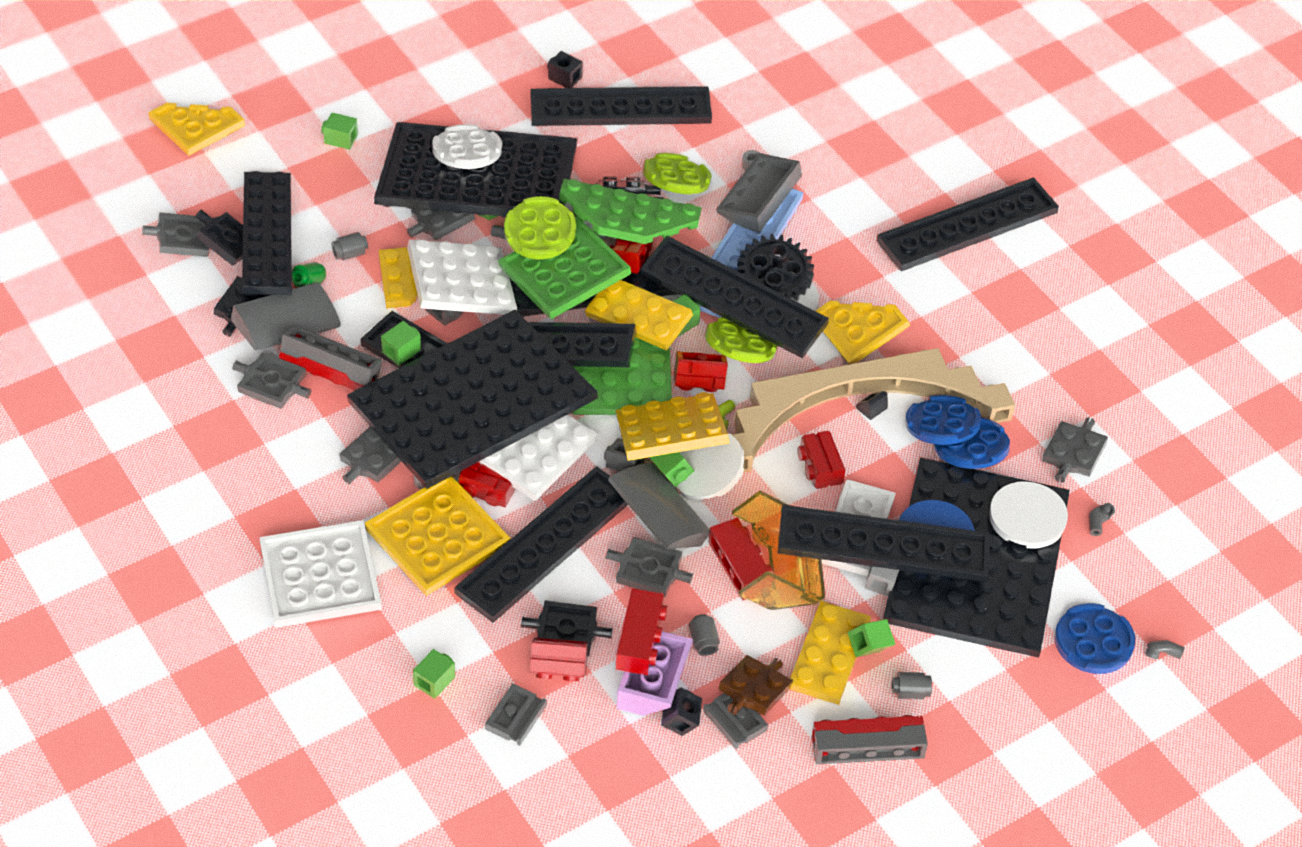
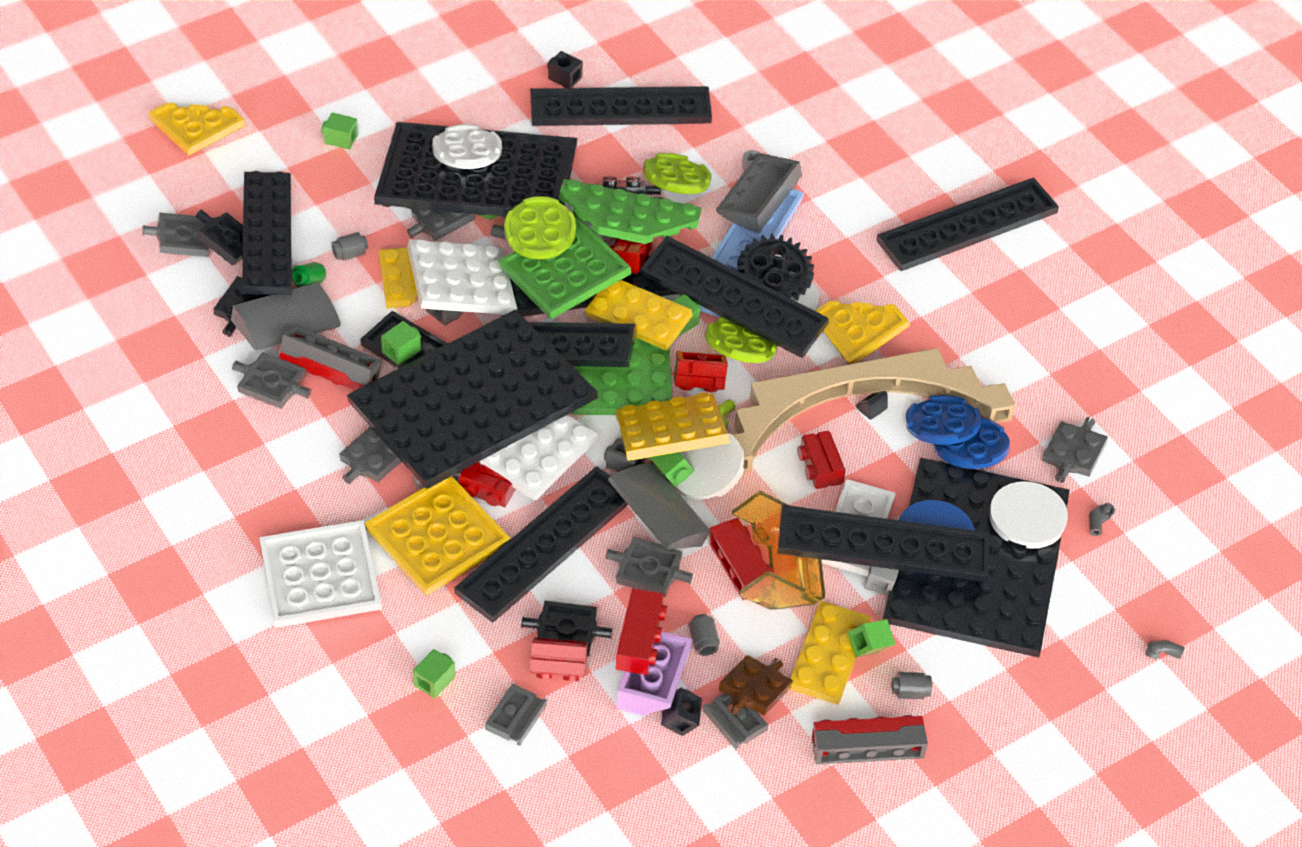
blue tile [1054,603,1136,674] -> none

